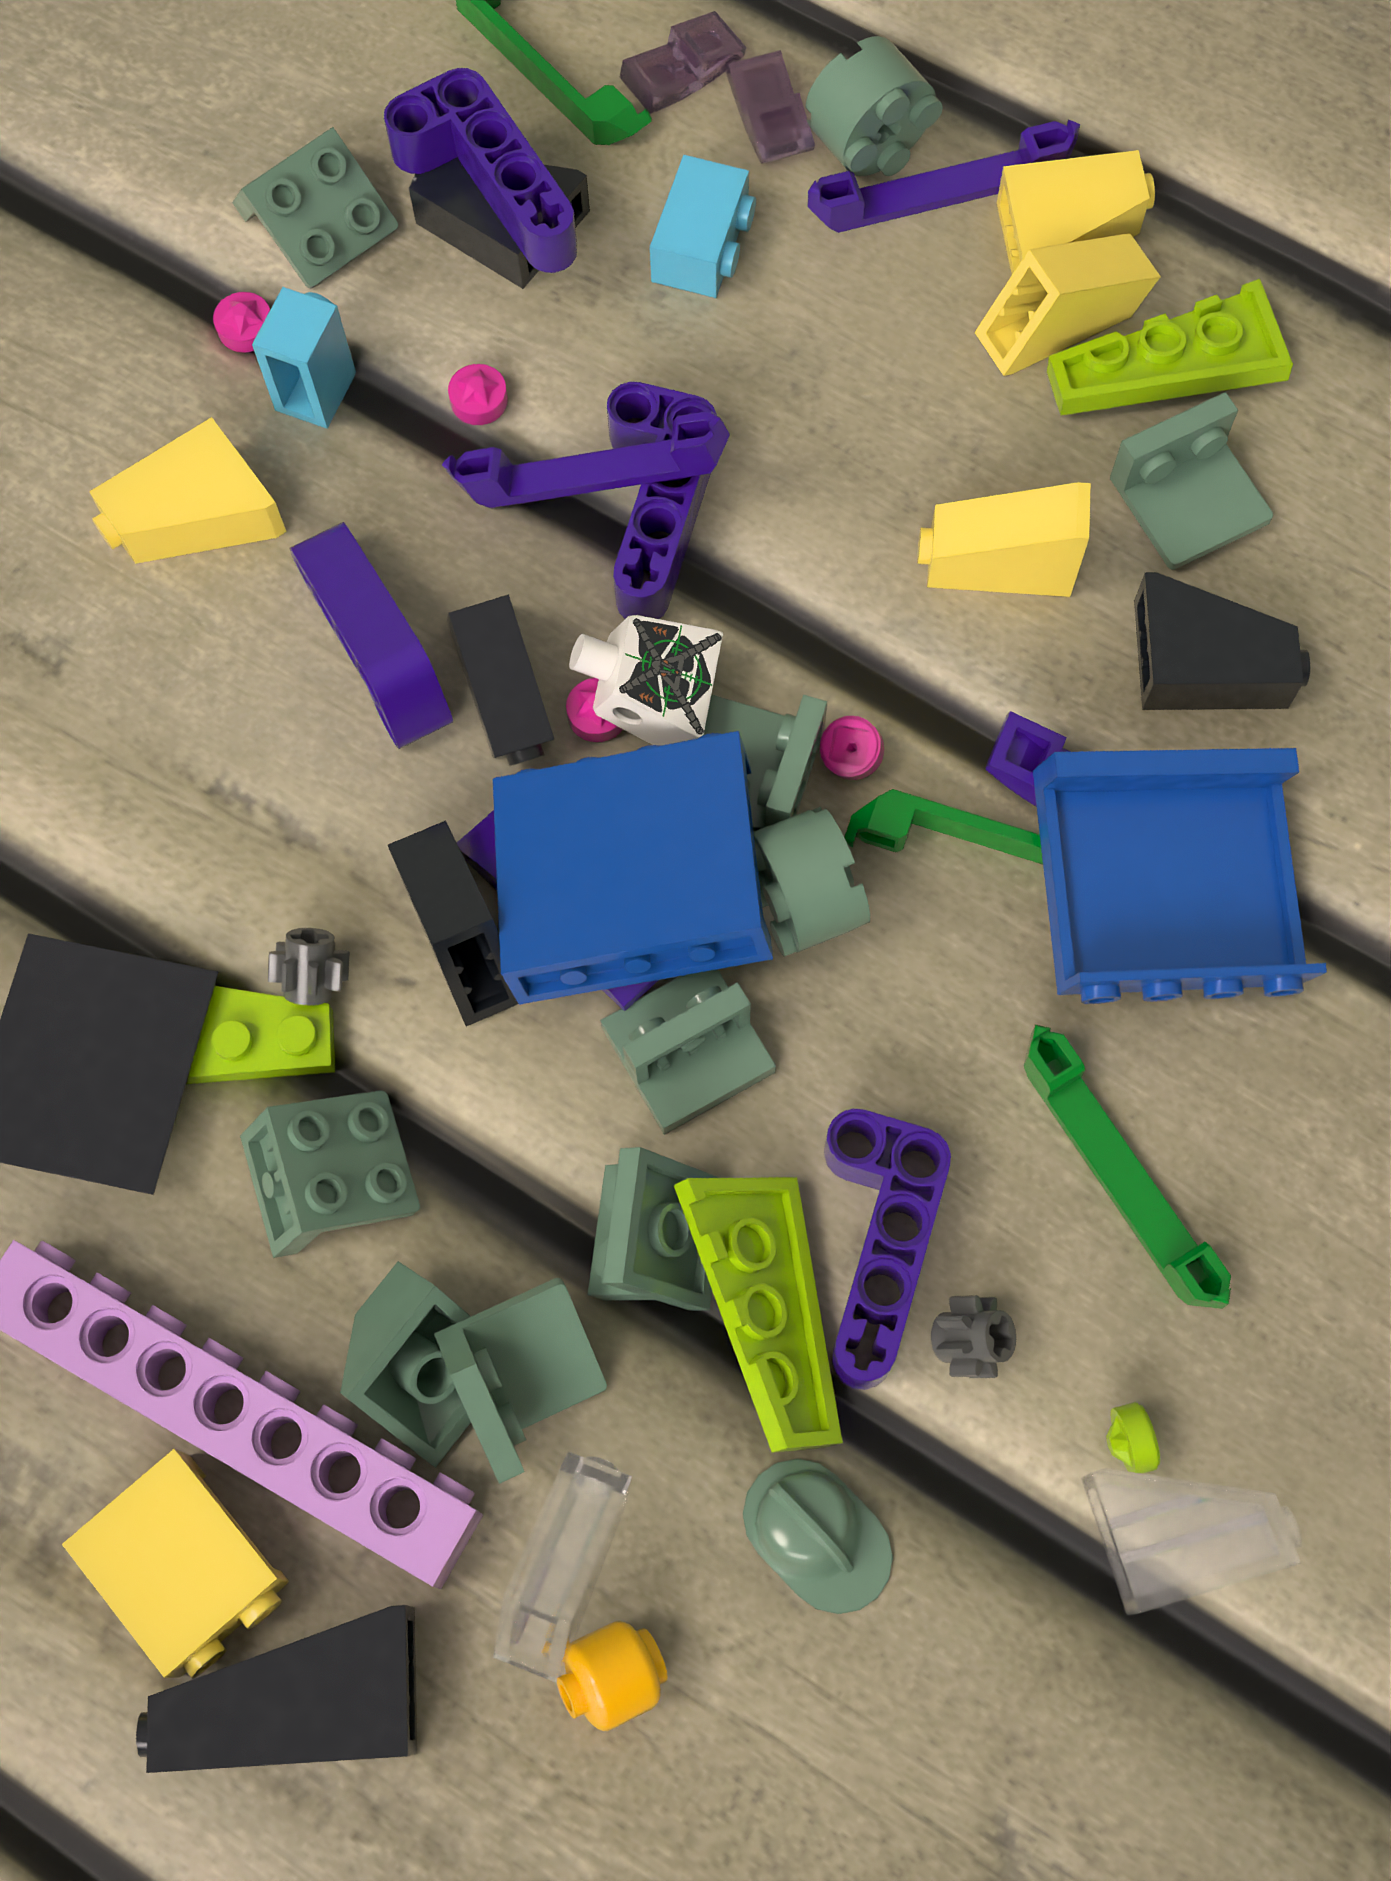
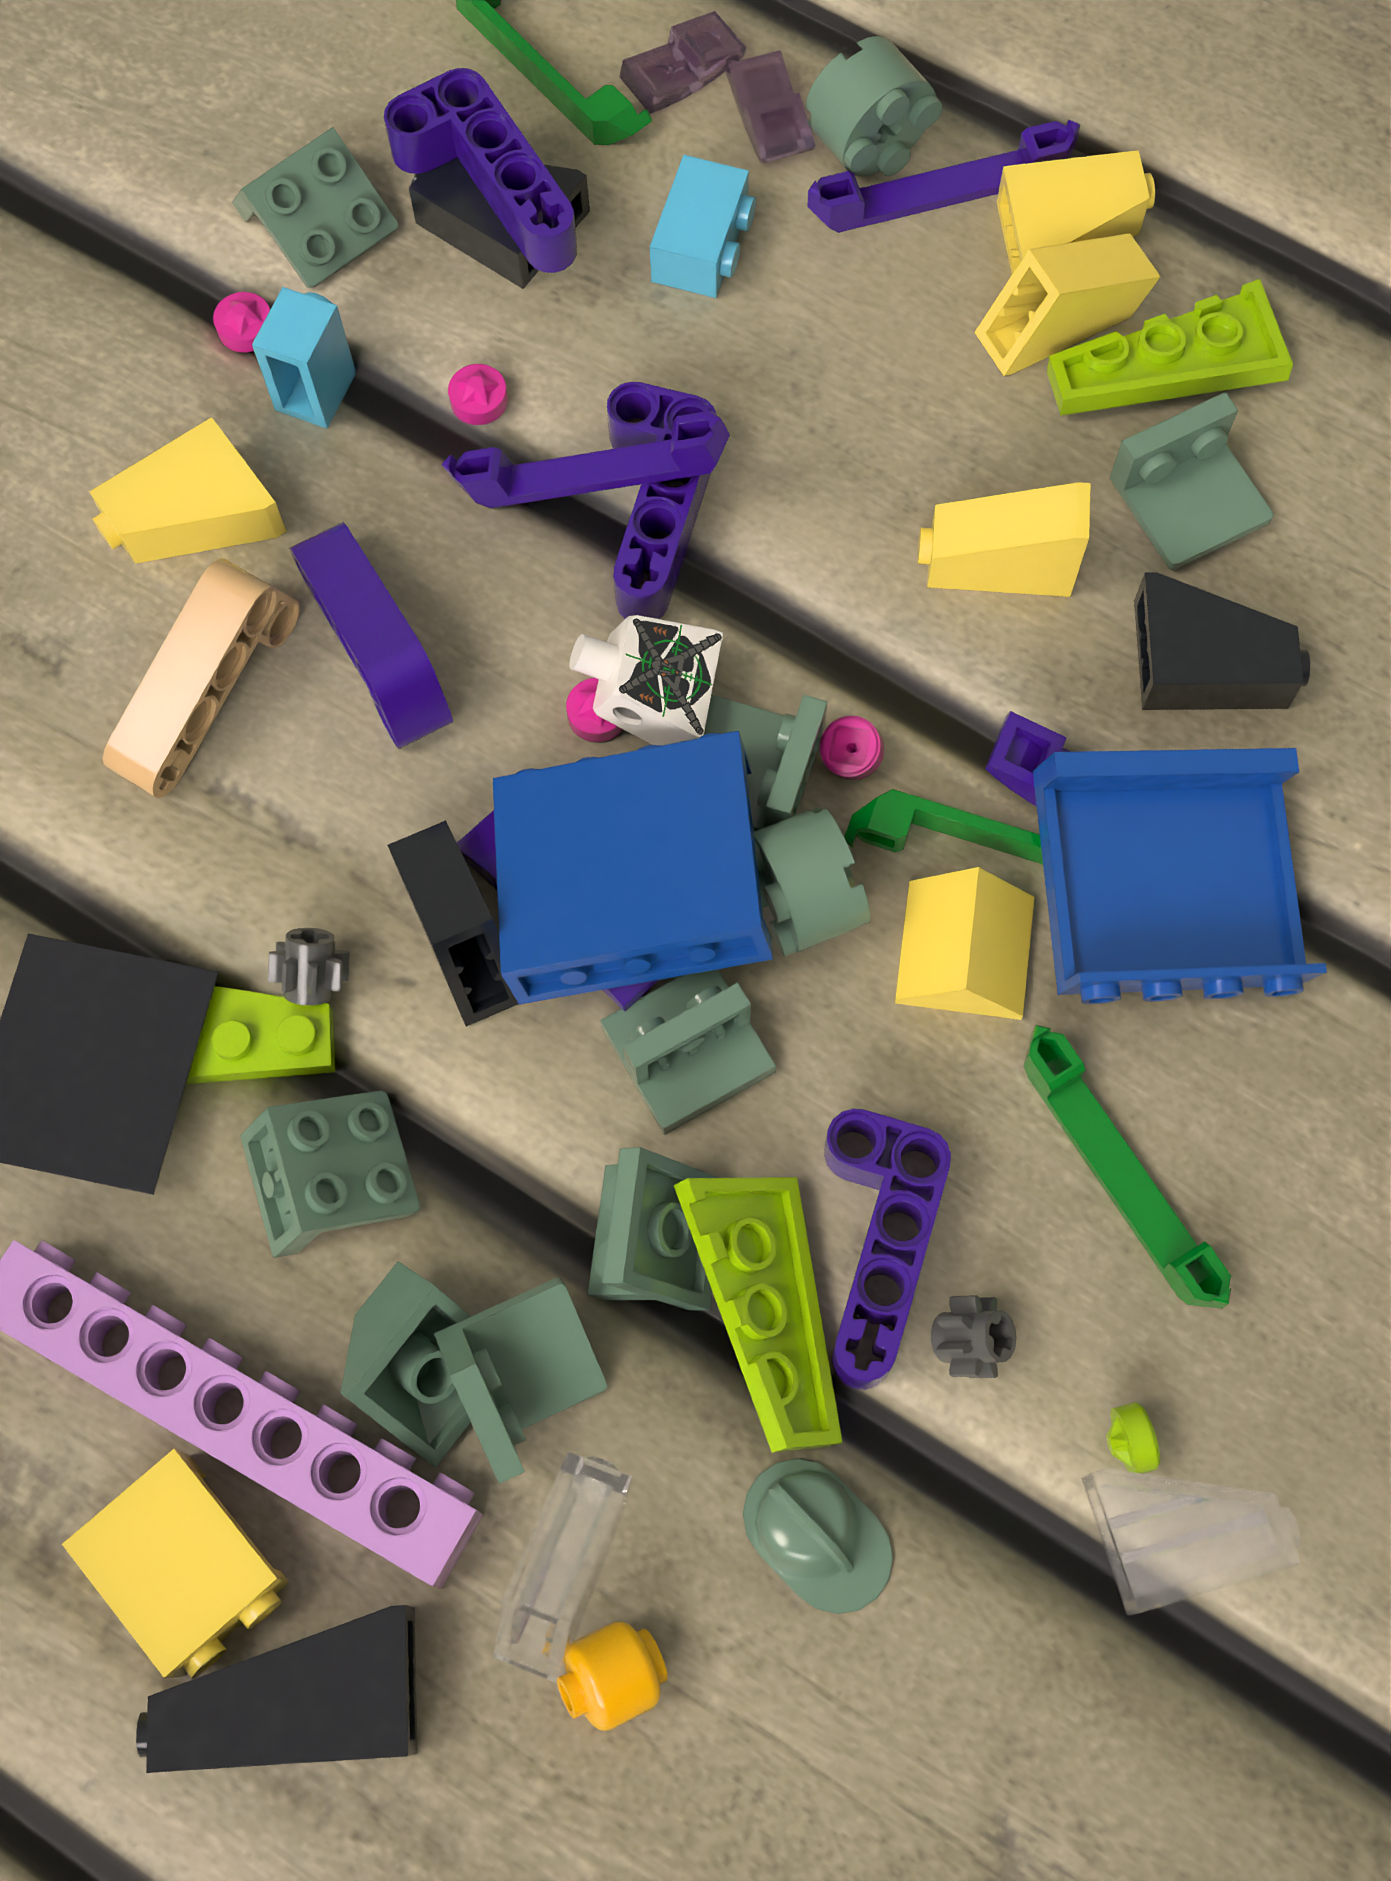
black slope [447,594,554,766] -> none
none -> tan beam [103,558,300,798]
none -> light yellow slope [895,867,1035,1020]

